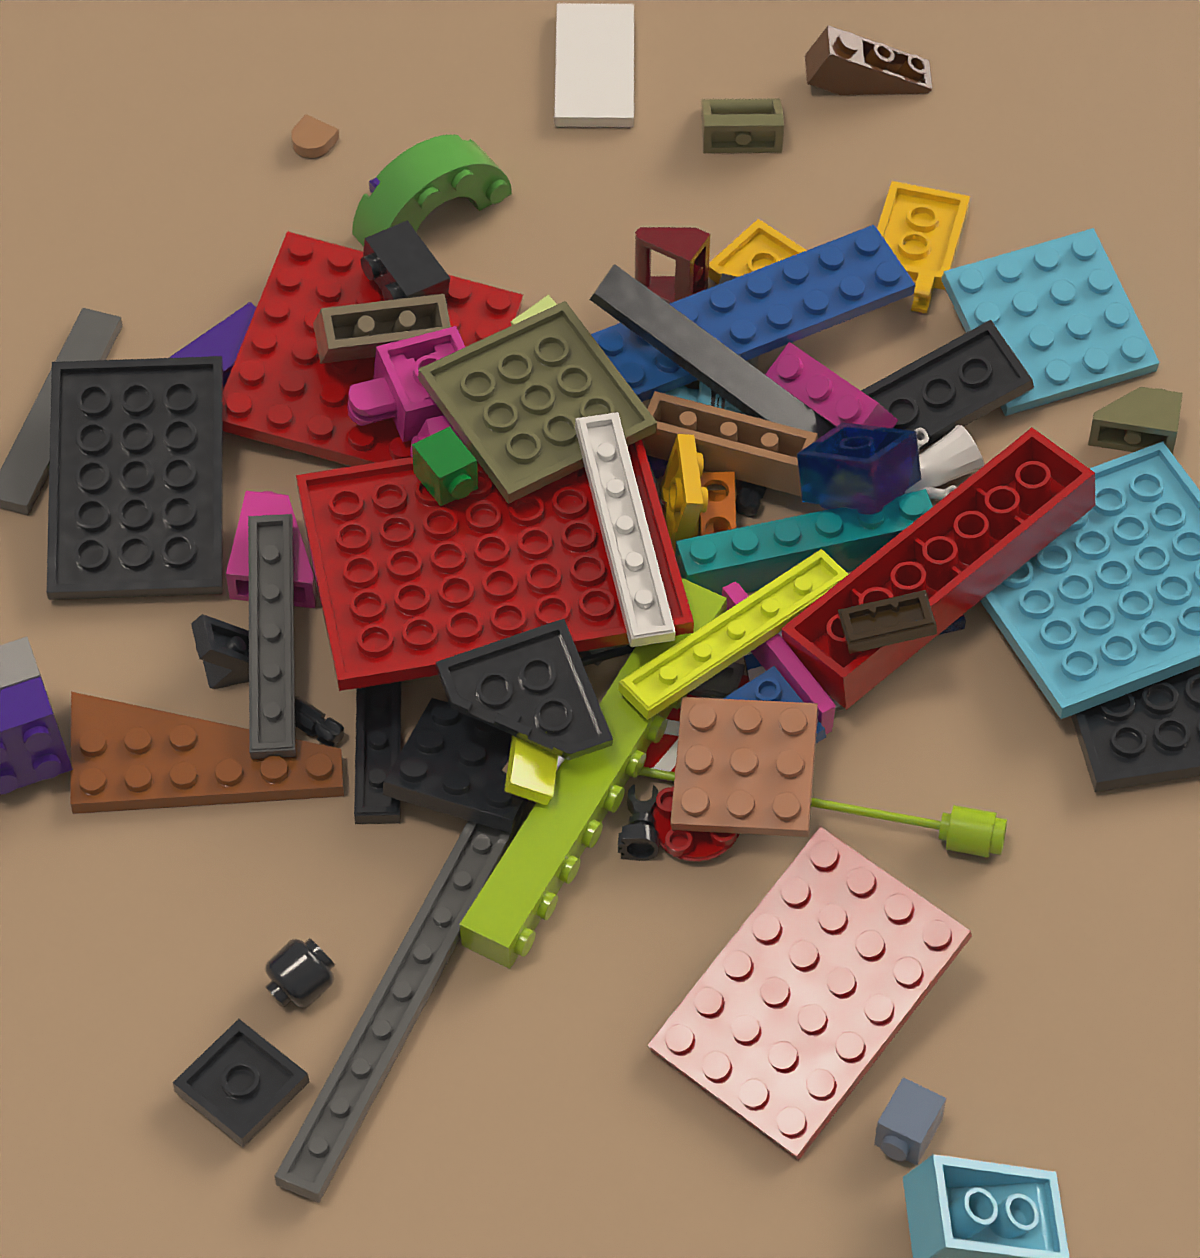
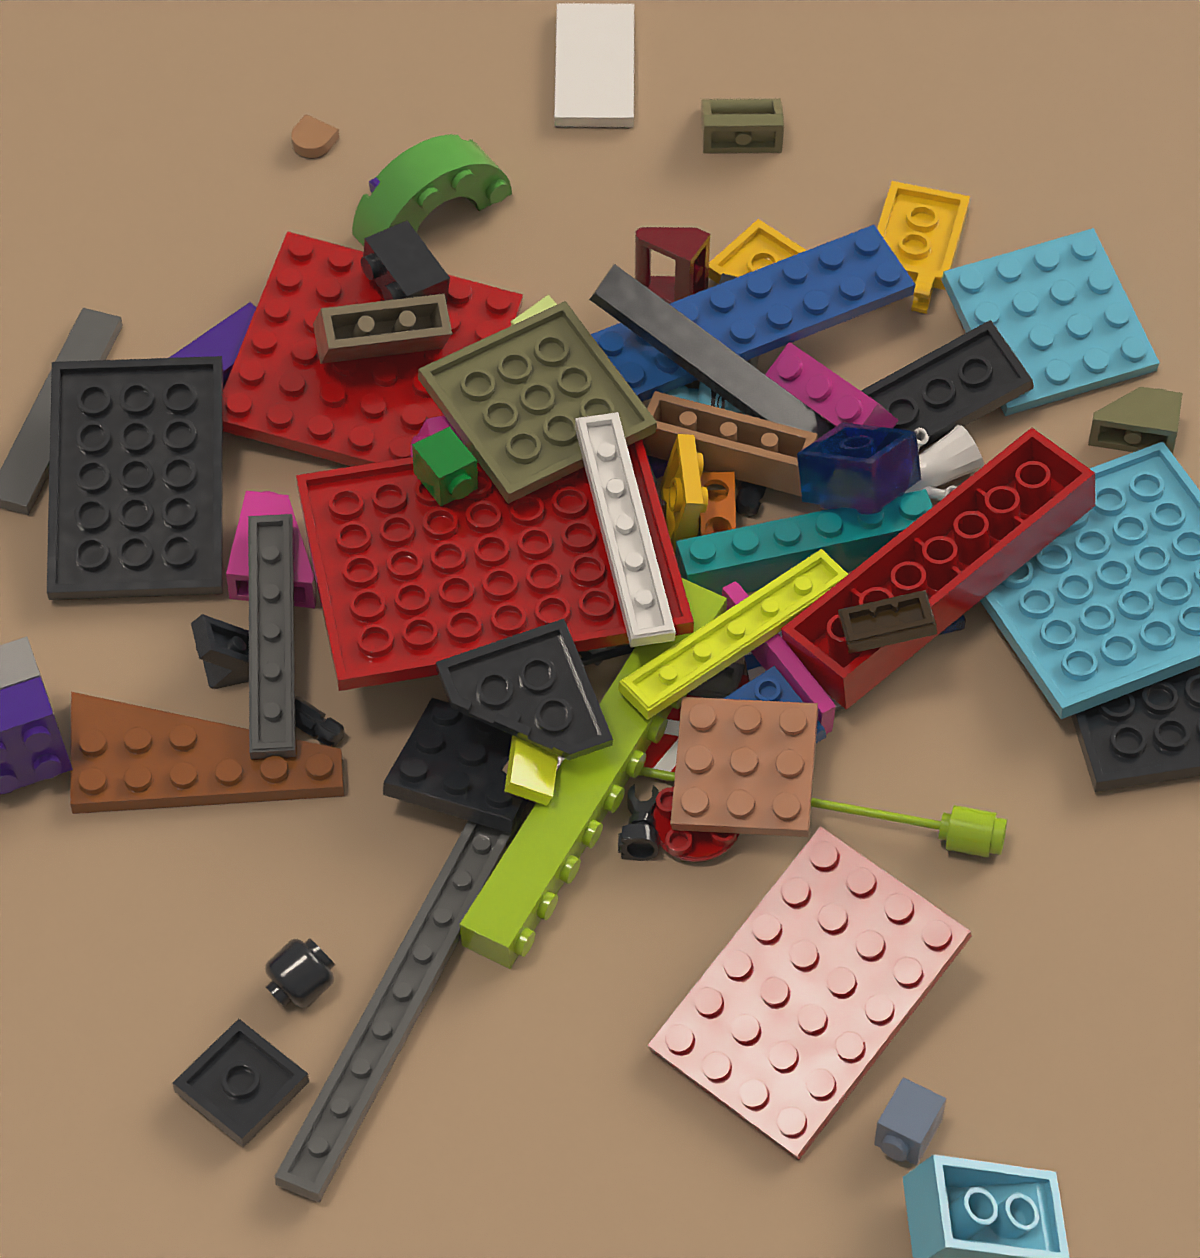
dark pink brick [348,326,465,442] -> none
black tile [354,681,402,824] -> none
reddish brown slope [805,26,932,96] -> none

